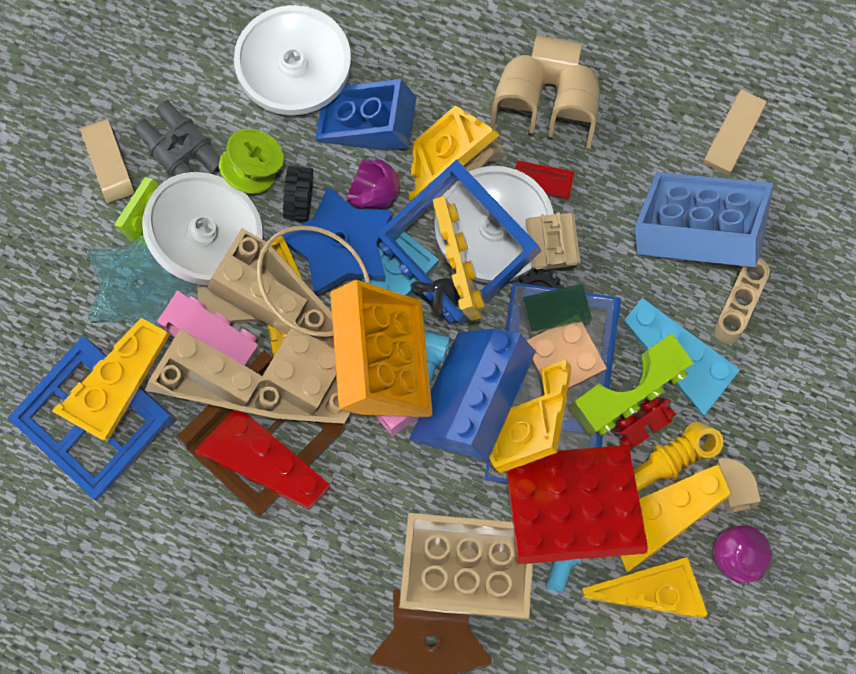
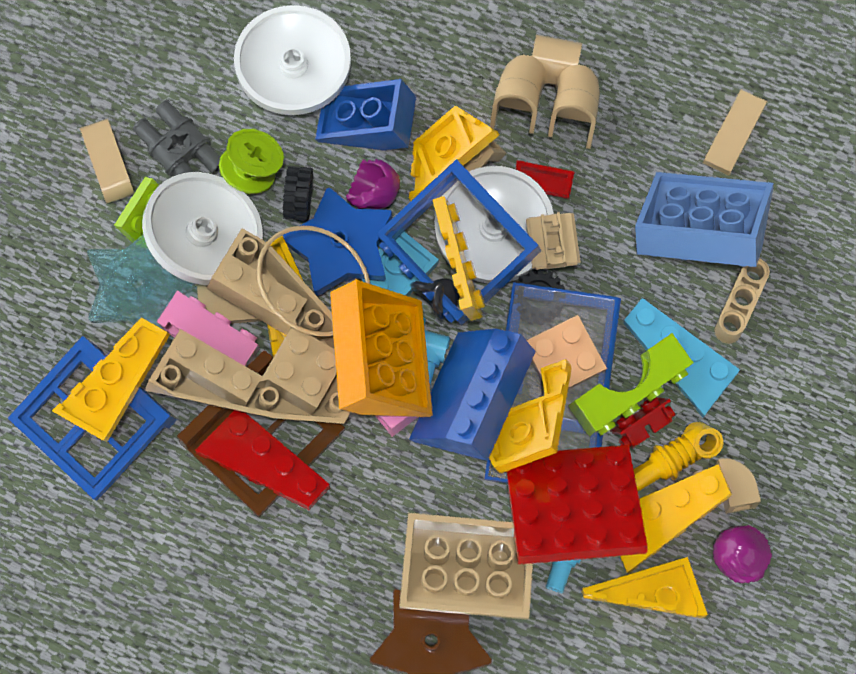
clear green panel [521,283,592,338] -> none

